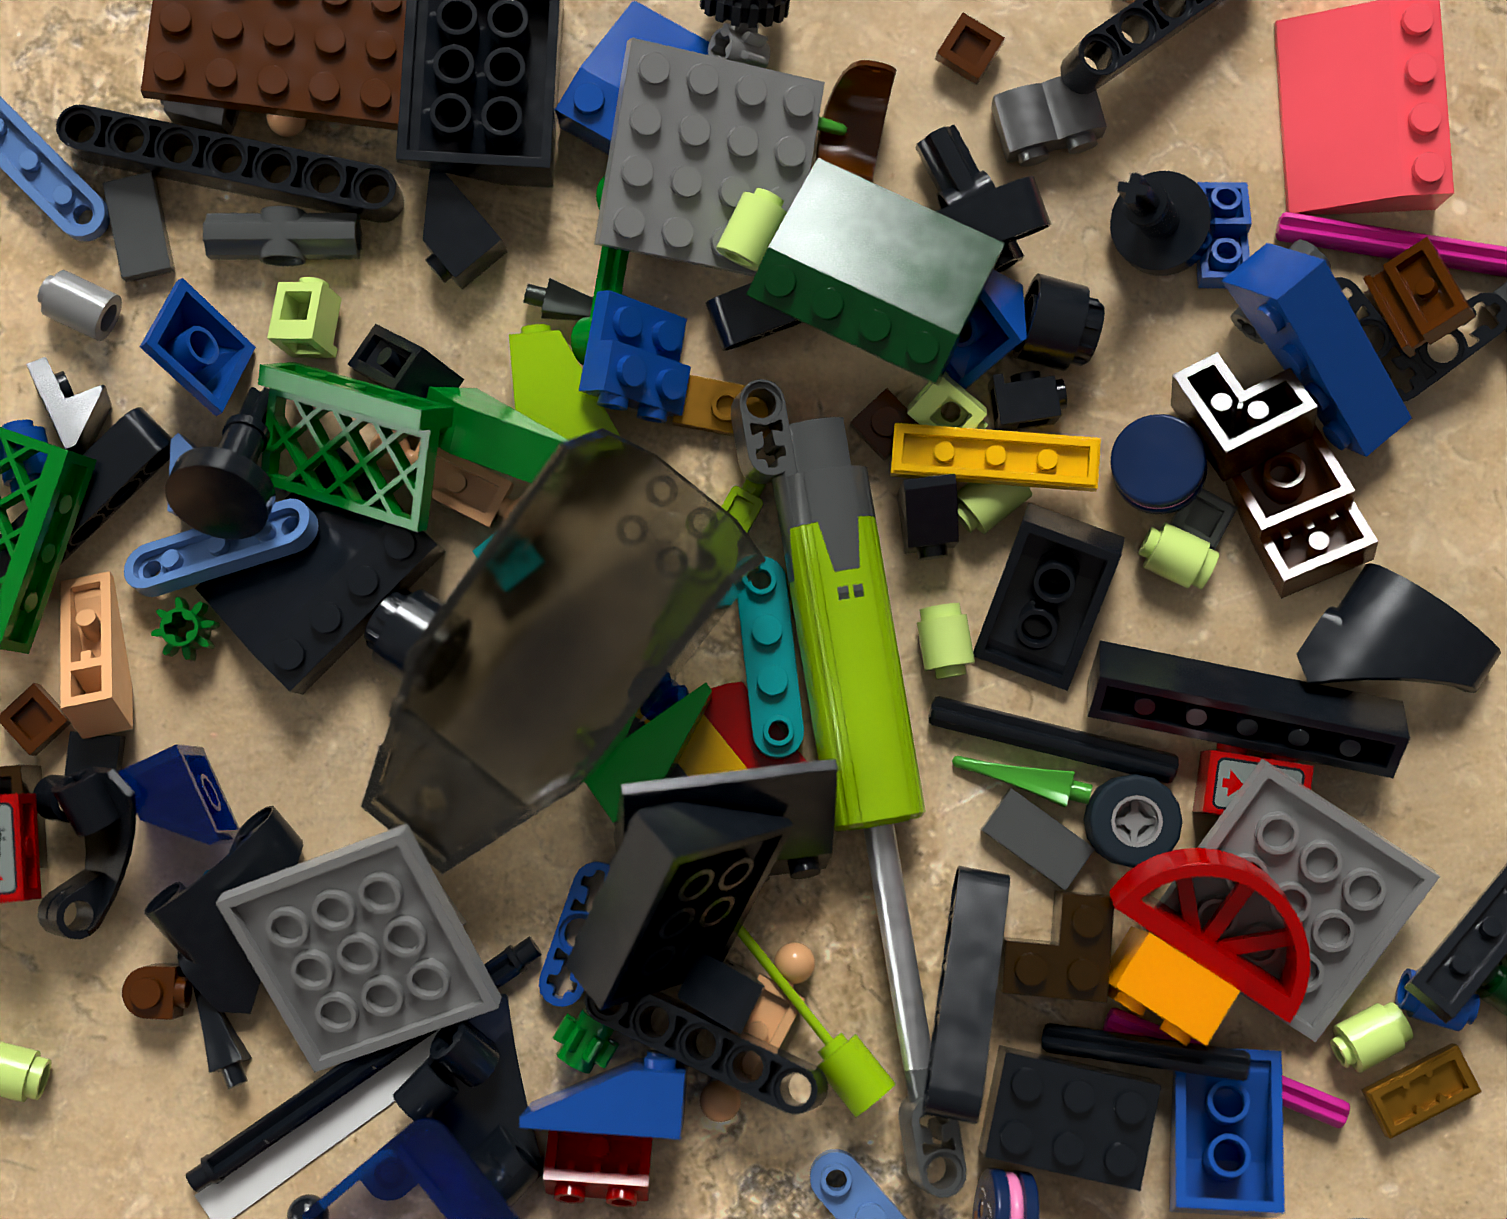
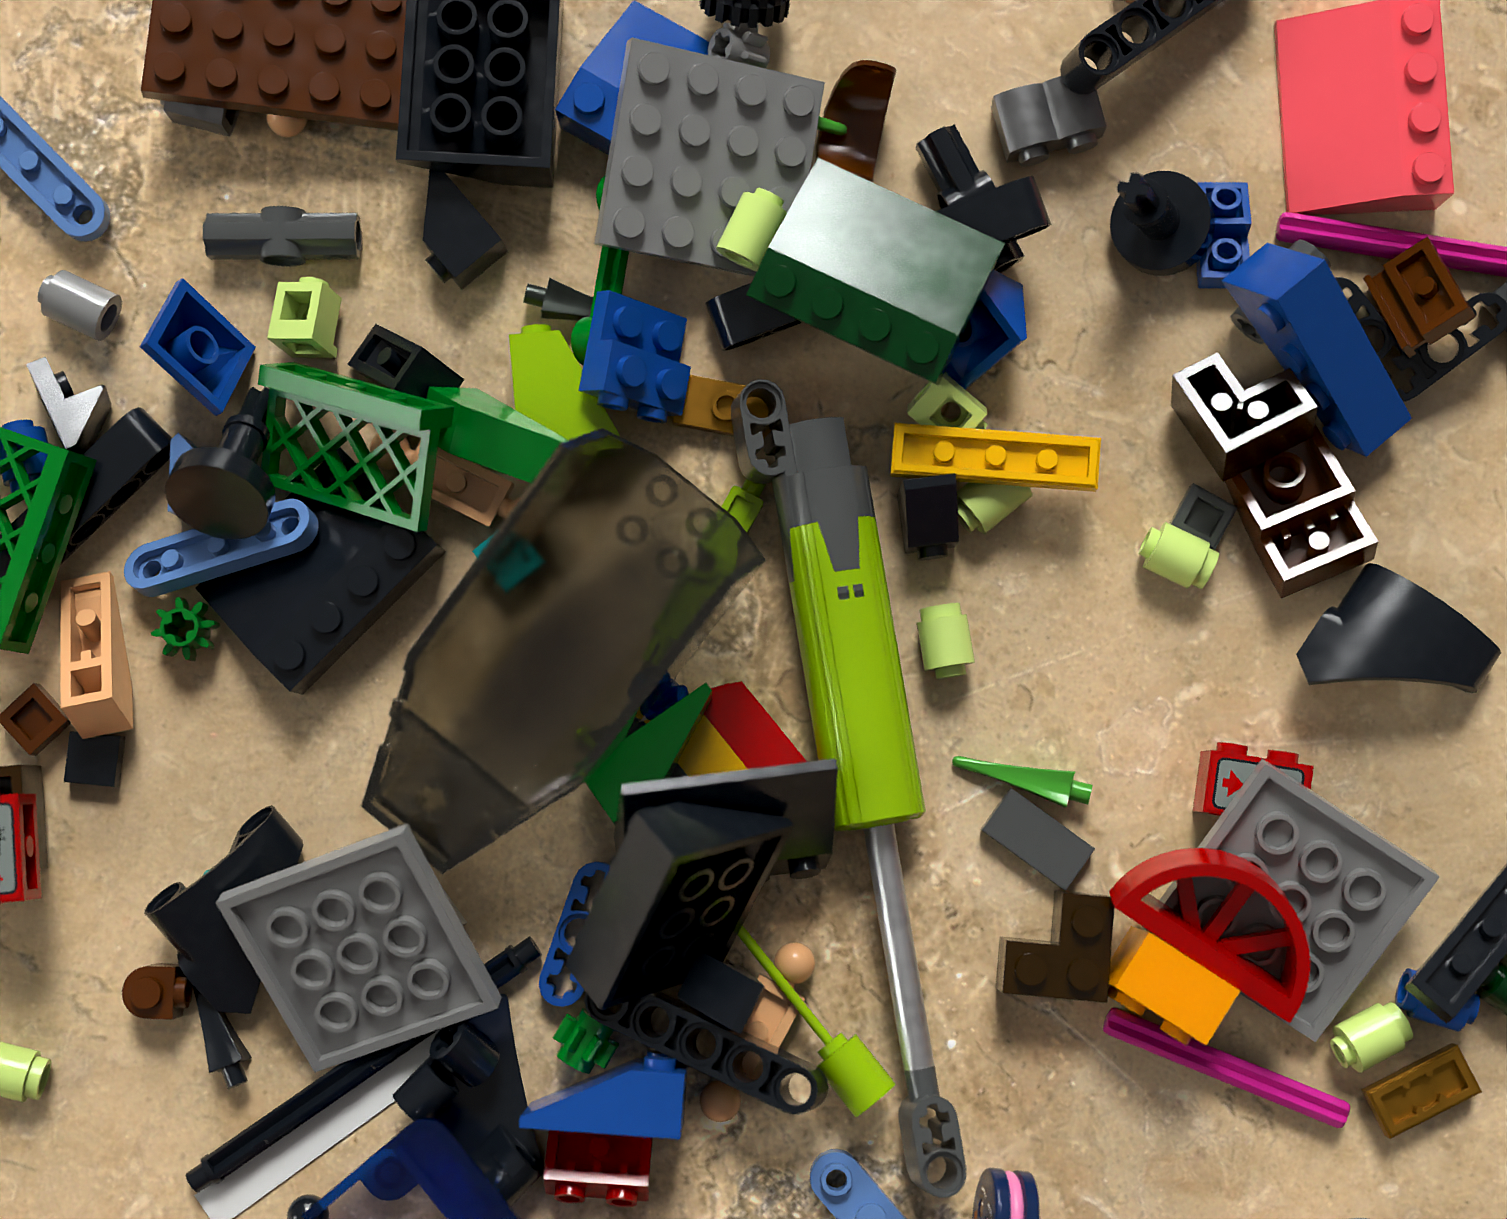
black panel [33,767,137,939] -> none
black beam [56,105,404,223] -> none
dark grey tile [102,172,175,282] -> none
clear blue slope [118,744,240,845] -> none
black piece [364,589,468,691] -> none
teal plate [736,556,804,759] -> none
reddish brown plate [850,388,920,461] -> none
black beam [922,866,1010,1124] -> none
black axle [929,696,1179,783] -> none
reddish brown plate [935,12,1005,85] -> none
black slope [973,503,1125,691] -> none
black brick [978,1045,1161,1191] -> none
black brick [988,371,1067,431] -> none
black piece [1013,273,1105,371] -> none
black axle [1042,1023,1251,1081] -> none
black wheel [1083,774,1183,868] -> none
black brick [1087,640,1410,778] -> none
dark blue head [1110,414,1207,515] -> none
blue slope [1169,1048,1285,1218] -> none

